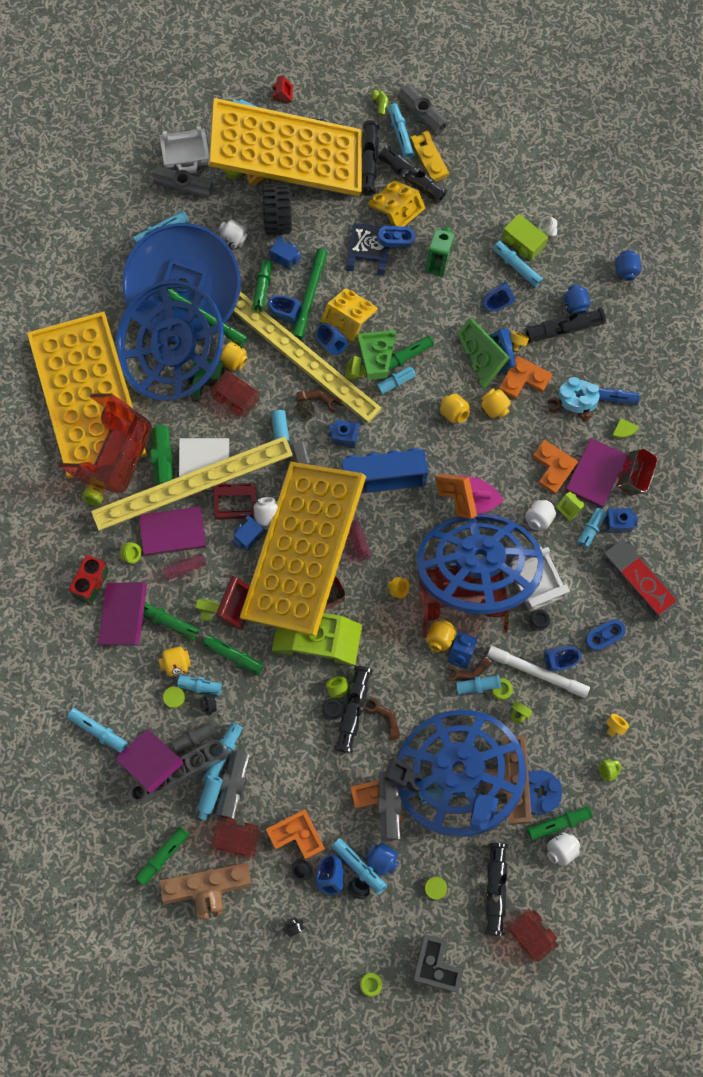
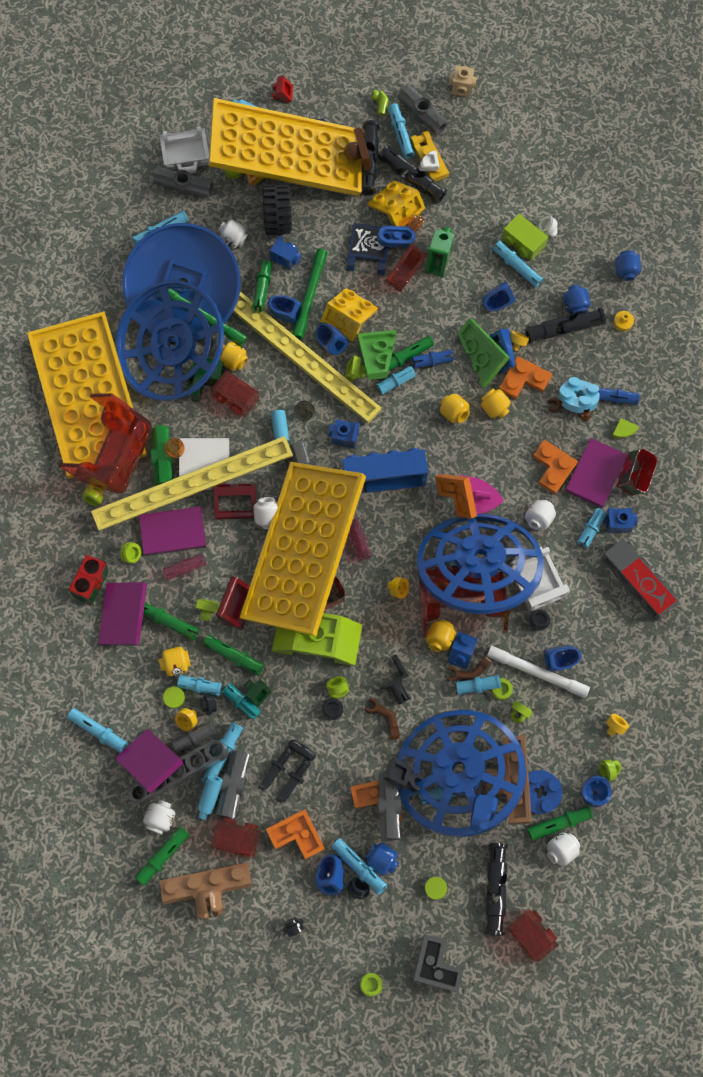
blue brick [232,515,264,552] -> none
black plate [291,858,313,880] -> none
reddish brown arm [296,390,341,413] -> none
black piece [334,666,373,754] -> none
lime tile [556,492,584,521] -> none
blue plate [585,619,626,652] -> none
none -> white head [143,800,175,834]
none -> clear orange plate [164,438,185,458]
none -> yellow tile [175,708,197,731]
none -> teal axle [222,683,261,720]
none -> dark green tile [244,679,271,708]
none -> black piece [258,740,316,803]
none -> reddish brown tile [344,127,372,171]
none -> black bracket [379,654,411,705]
none -> clear red brick [385,244,428,292]
none -> clear orange plate [408,213,425,232]
none -> blue pin [412,349,454,369]
none -> white tile [419,151,440,171]
none -> tan brick [449,66,477,97]
none -> blue piece [581,776,612,808]
none -> yellow tile [613,311,634,332]

